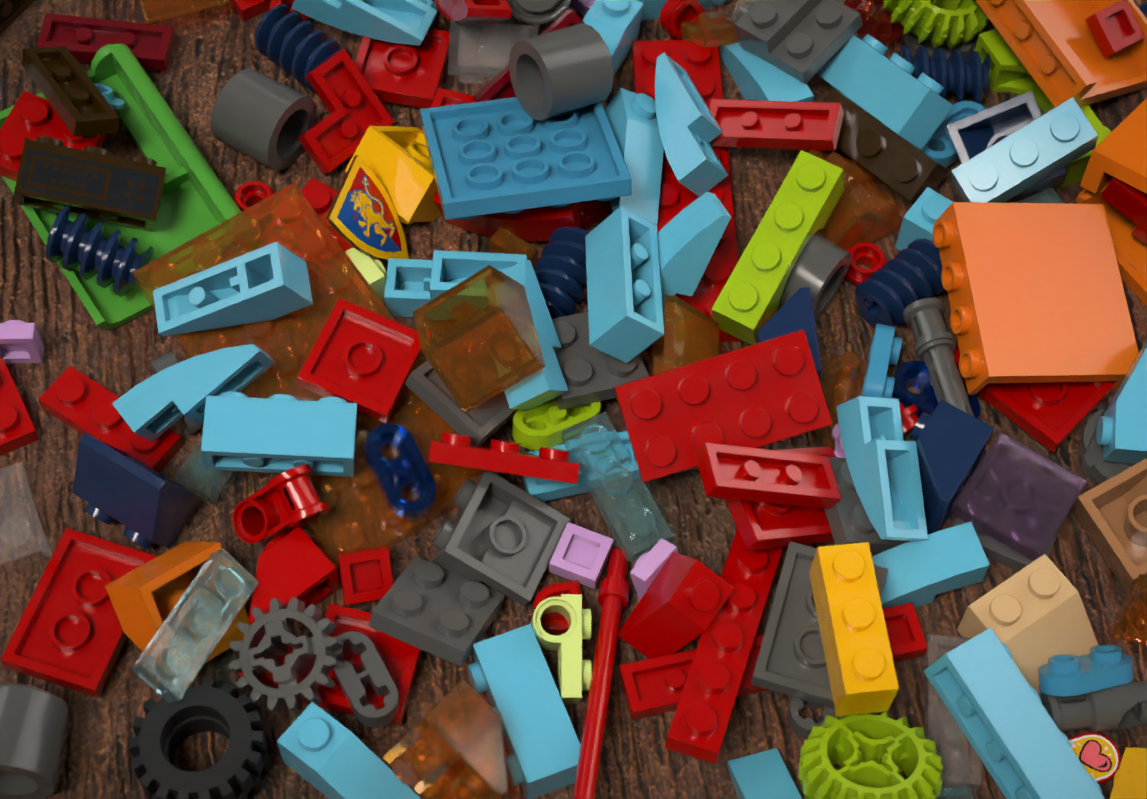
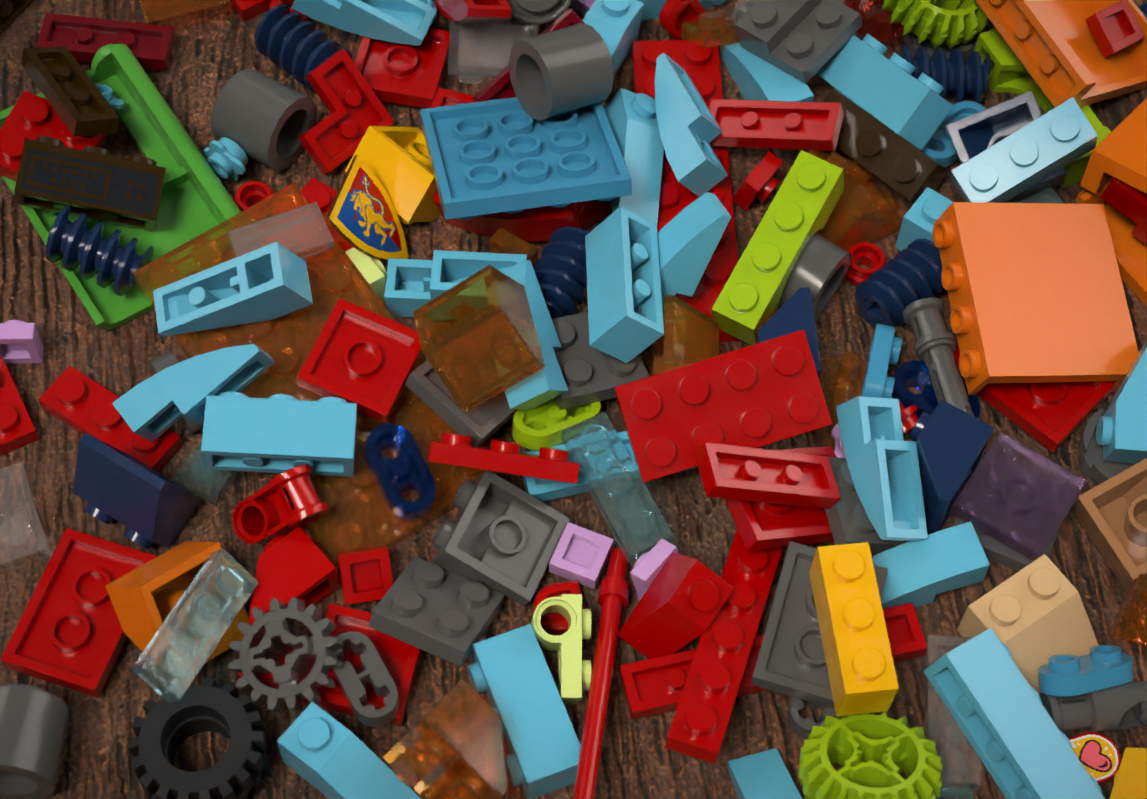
none -> medium azure plate [203,137,248,182]
none -> clear tile [227,202,334,259]
none -> red plate [732,151,783,211]

